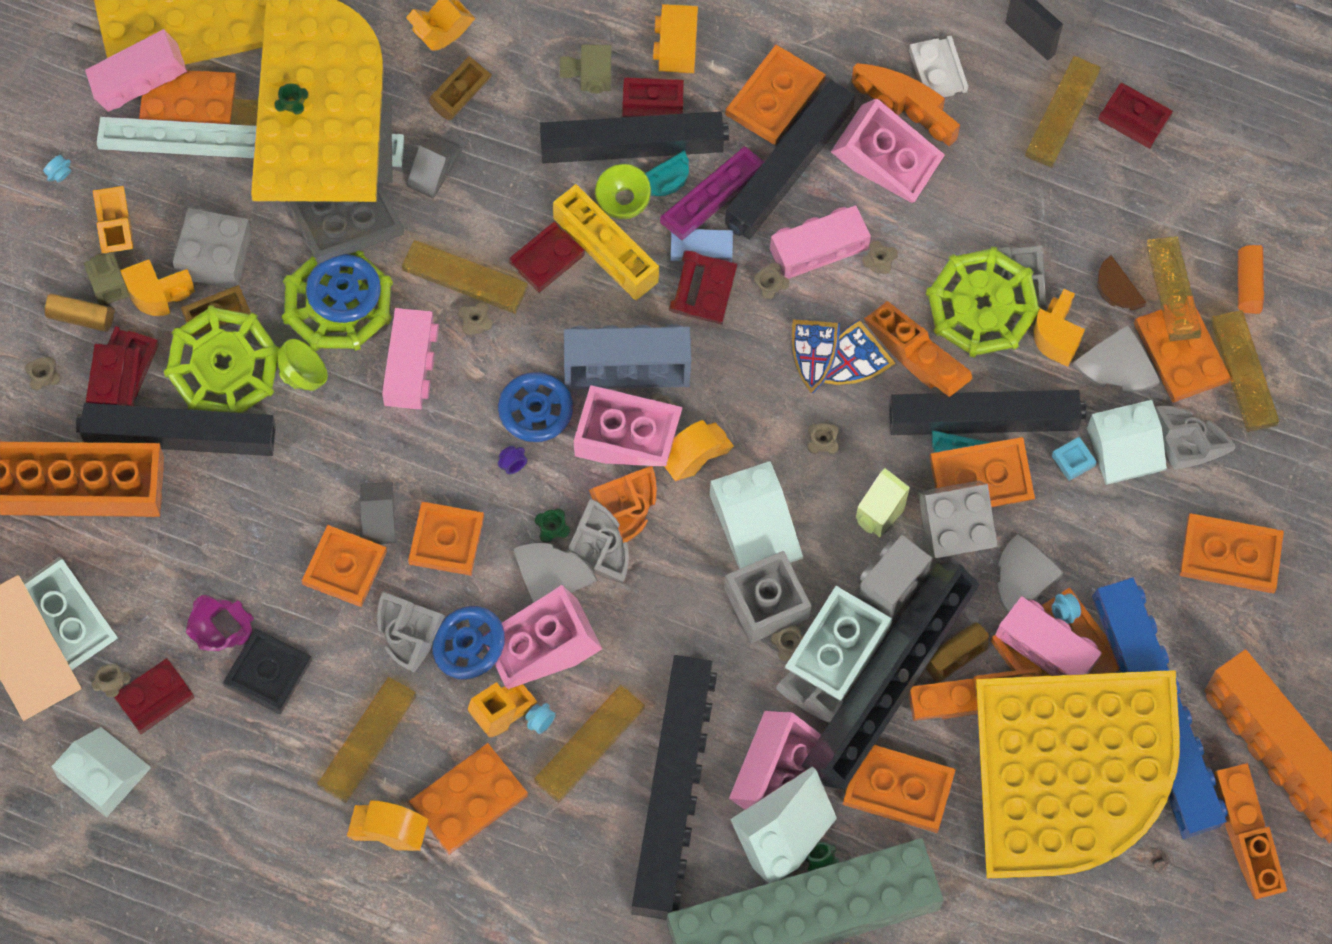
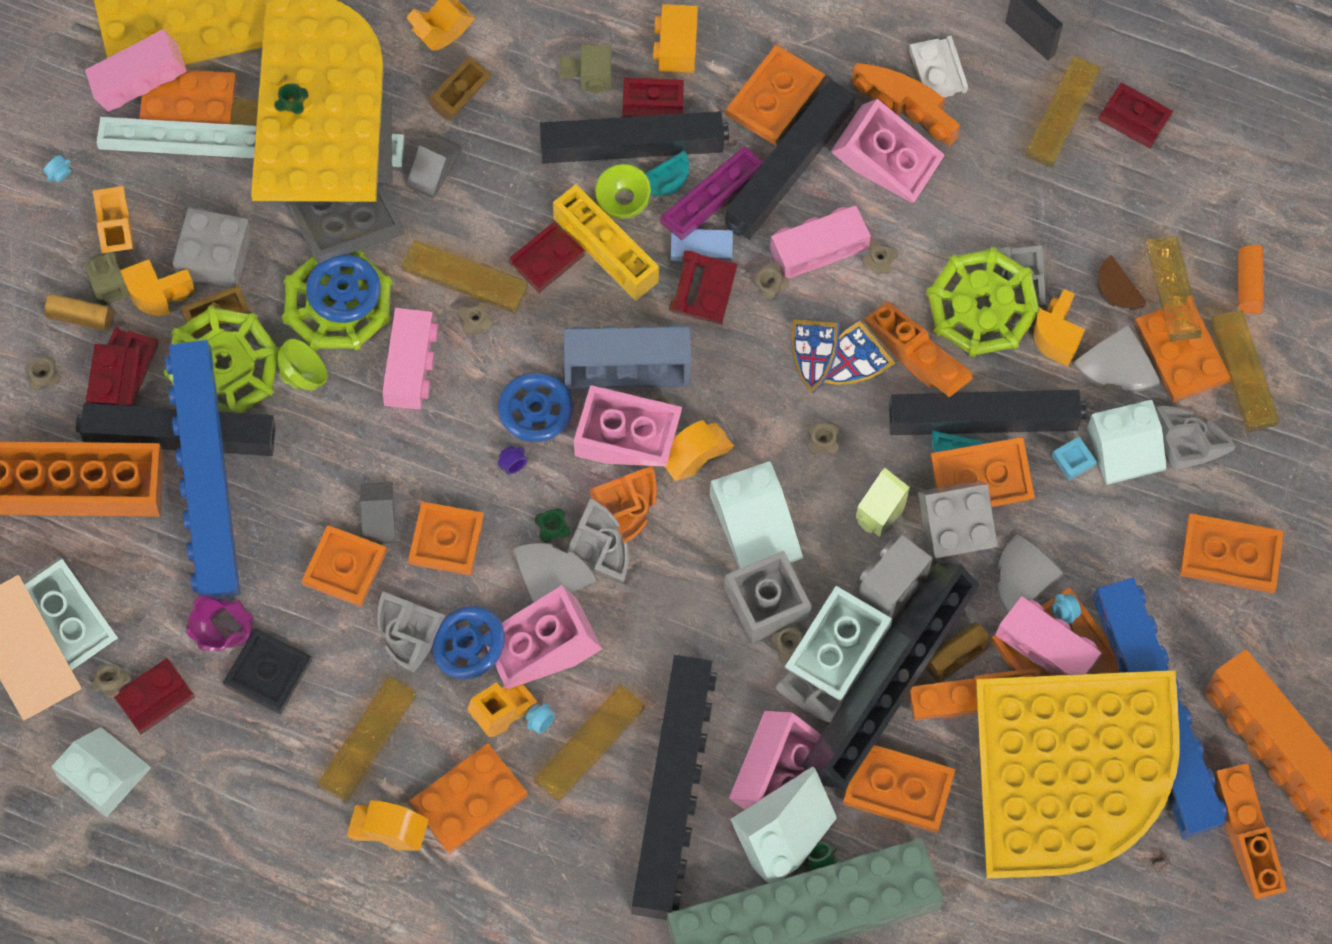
none -> blue brick [165,340,241,599]

